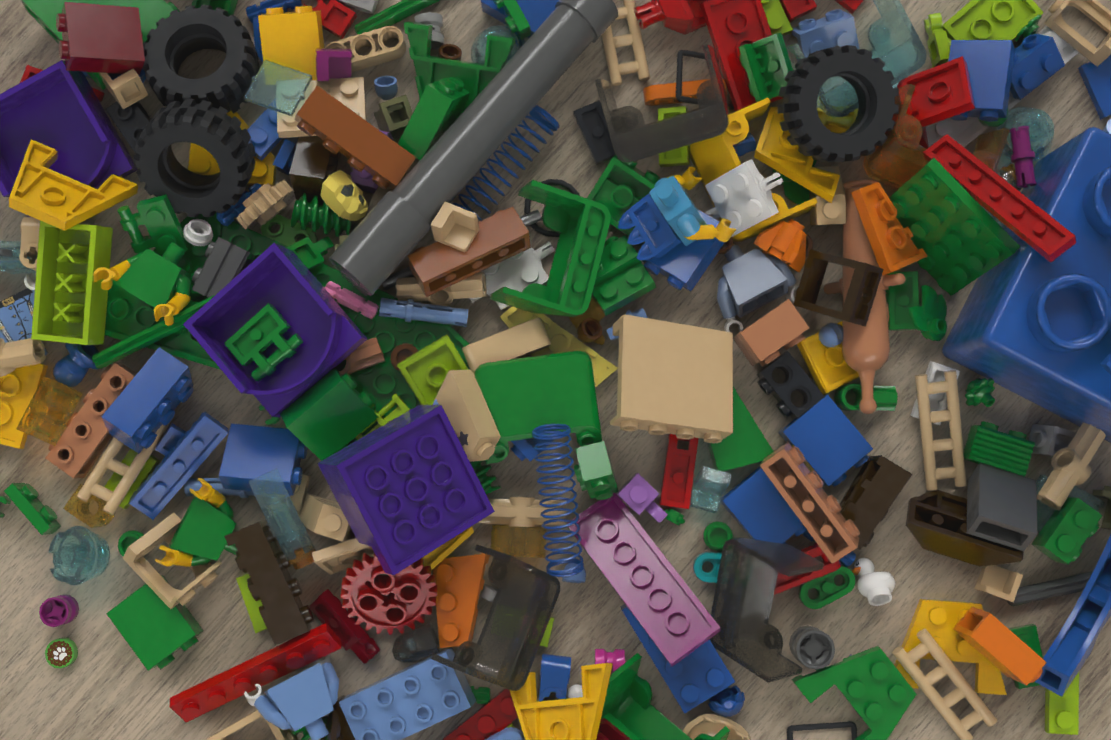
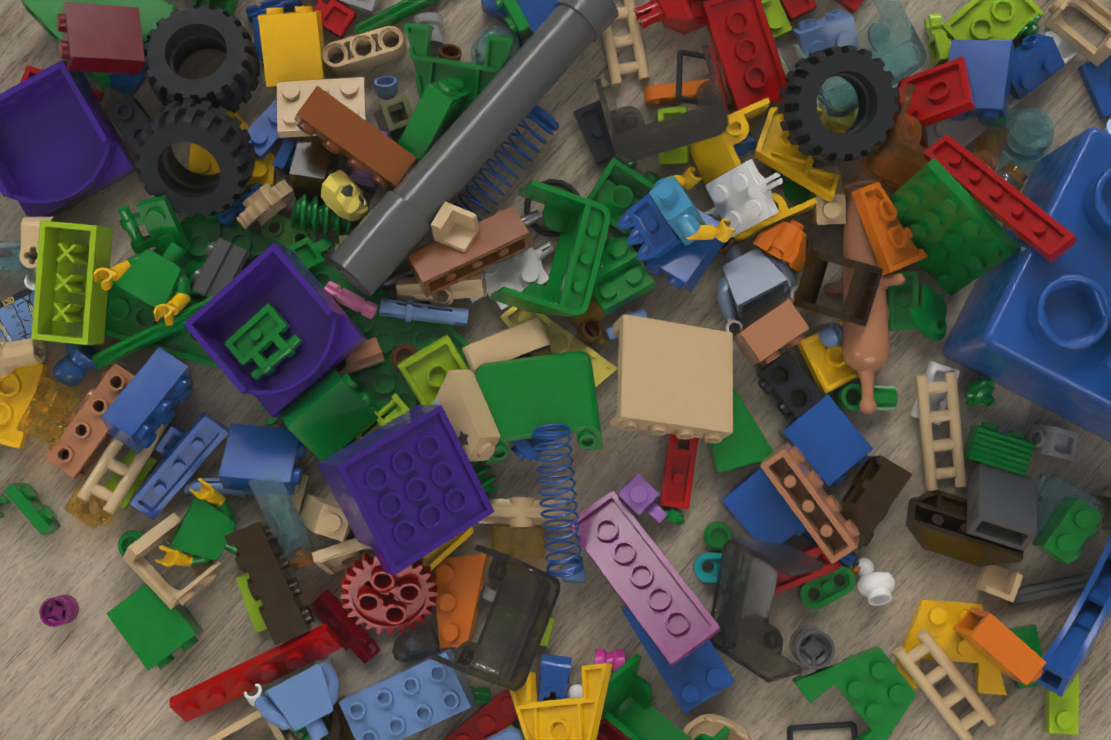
yellow wing [9,139,138,231] -> none
tile [45,638,78,668] -> none
clear light blue cone [49,526,110,585] -> none
tan panel [98,69,148,109] -> none
white plate [183,219,213,246] -> none
clear light blue piece [244,60,312,116] -> none
magenta panel [316,49,352,81] -> none
brick [574,441,619,500] -> none
clear light blue bracket [690,466,731,513] -> none
blue plate [708,686,745,717] -> none
green bracket [739,32,793,102] -> none
magenta pin [1009,126,1036,188] -> none
tan piece [1037,423,1106,510] -> none

